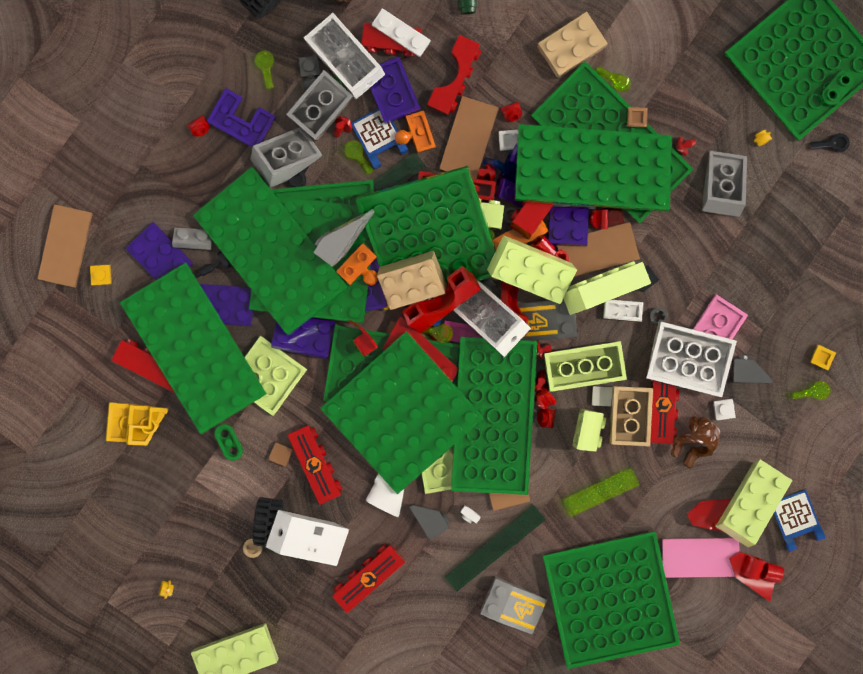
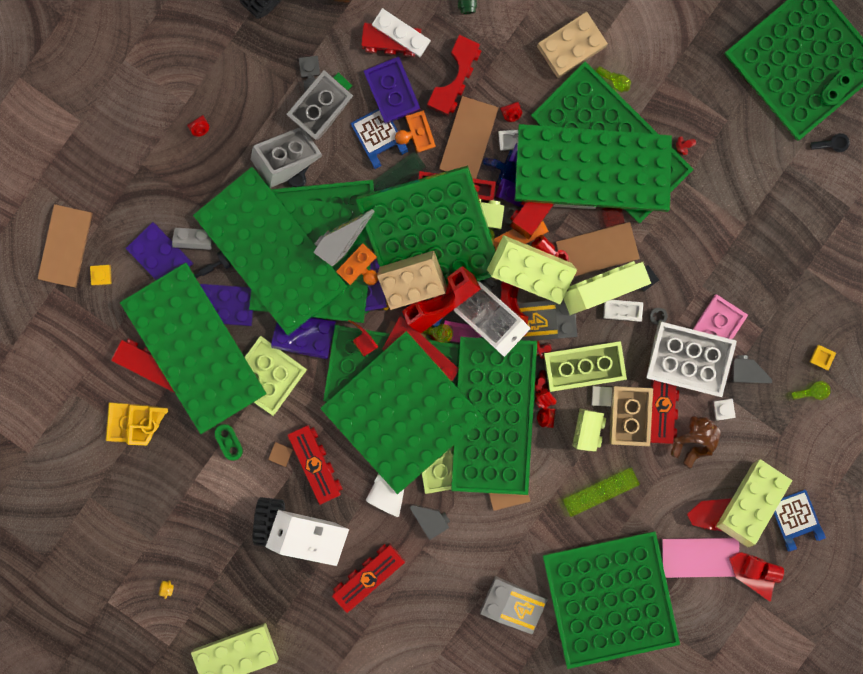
dark purple plate [207,88,276,148] -> none
tan tile [243,538,263,558] -> none
clear neon green plate [255,51,274,89] -> none
clear brick [304,13,385,99] -> none
red plate [333,116,352,137] -> none
clear neon green plate [344,140,374,175] -> none
clear green tile [445,504,546,592] -> none
white plate [460,505,481,524] -> none
red plate [476,164,496,181] -> none
dark purple plate [549,206,589,247] -> none
red plate [589,209,608,229] -> none
medium nougat tile [627,107,648,128] -> none
light grey slope [702,151,747,217] -> none
yellow plate [754,130,772,146] -> none

